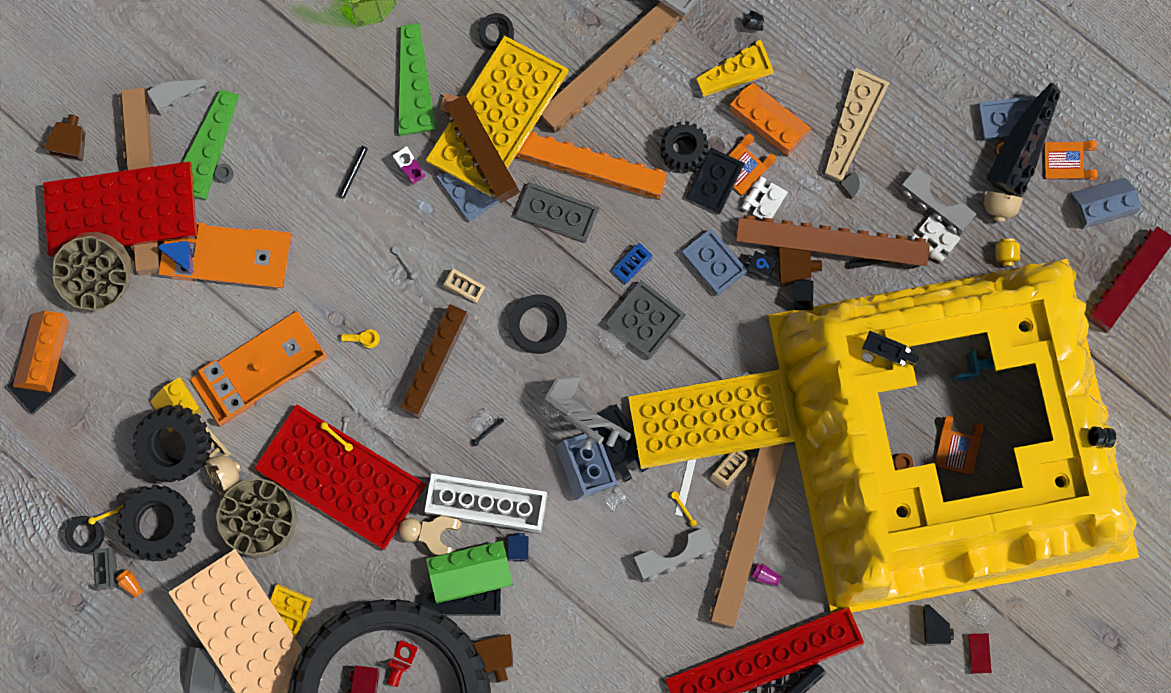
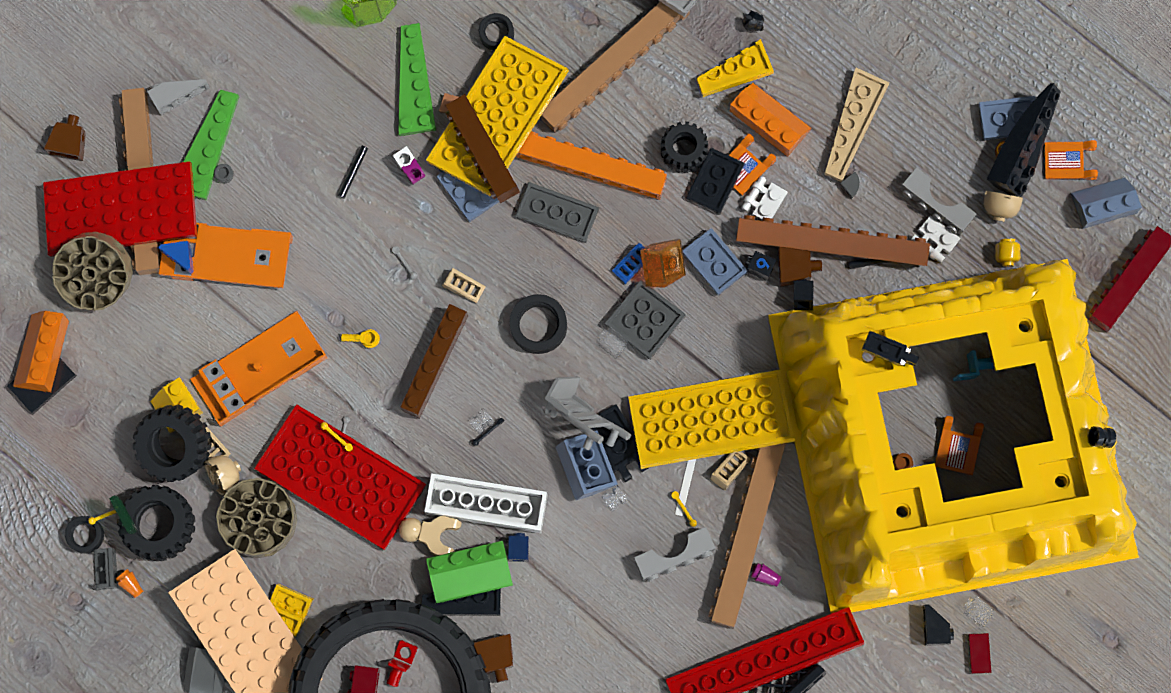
none -> clear green tile [109,495,138,535]
none -> clear orange slope [640,239,686,288]

